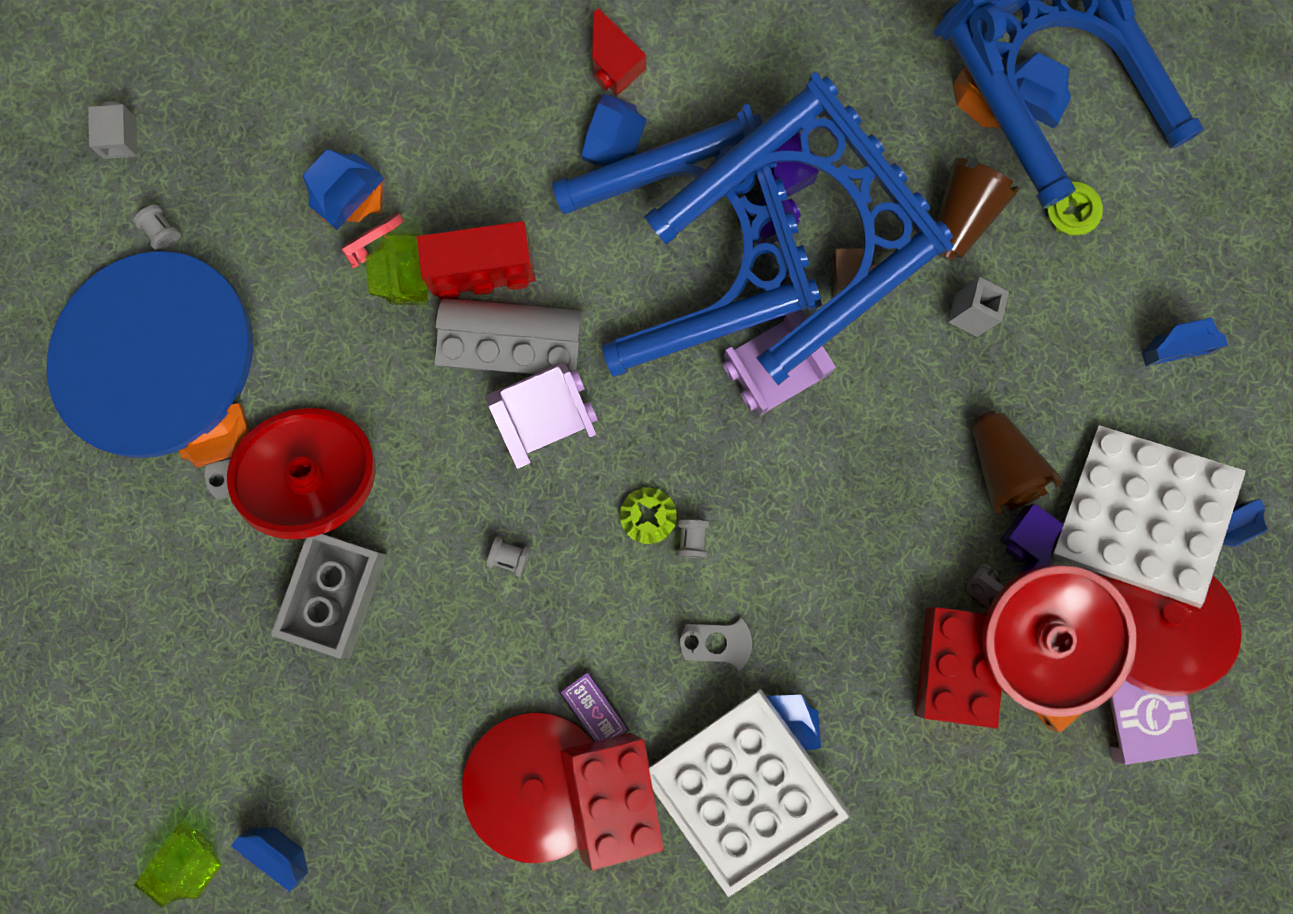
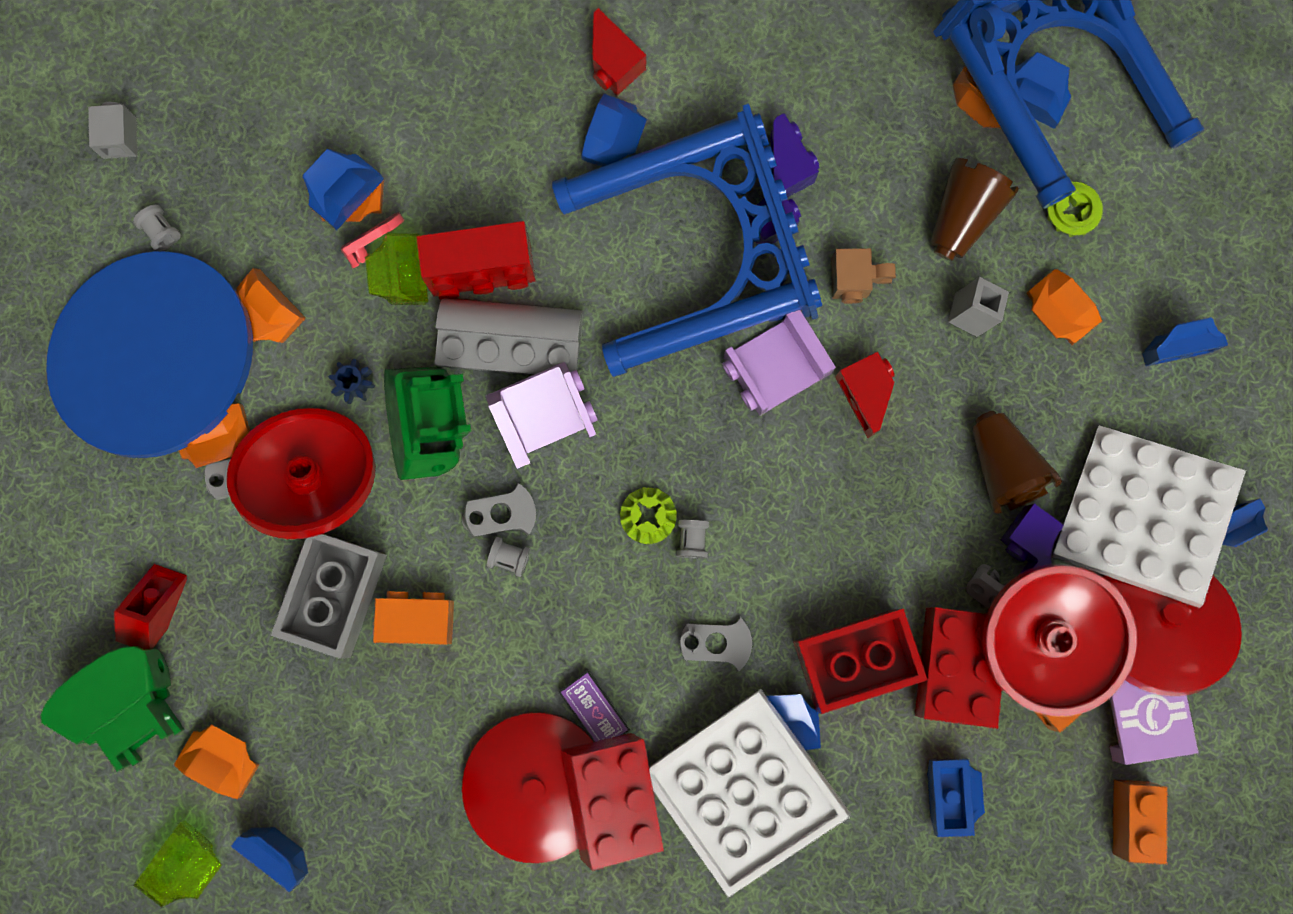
blue arch [644,72,954,385] -> none
none -> green piece [40,646,185,772]
none -> red slope [114,564,187,650]
none -> orange slope [174,724,259,799]
none -> orange slope [236,268,306,343]
none -> dark blue gear [328,359,375,405]
none -> orange brick [373,591,454,644]
none -> green piece [384,367,471,480]
none -> light grey piece [462,483,536,537]
none -> red brick [793,608,928,714]
none -> red slope [835,352,895,438]
none -> blue slope [927,758,985,837]
none -> orange slope [1026,269,1102,345]
none -> orange brick [1113,779,1167,864]

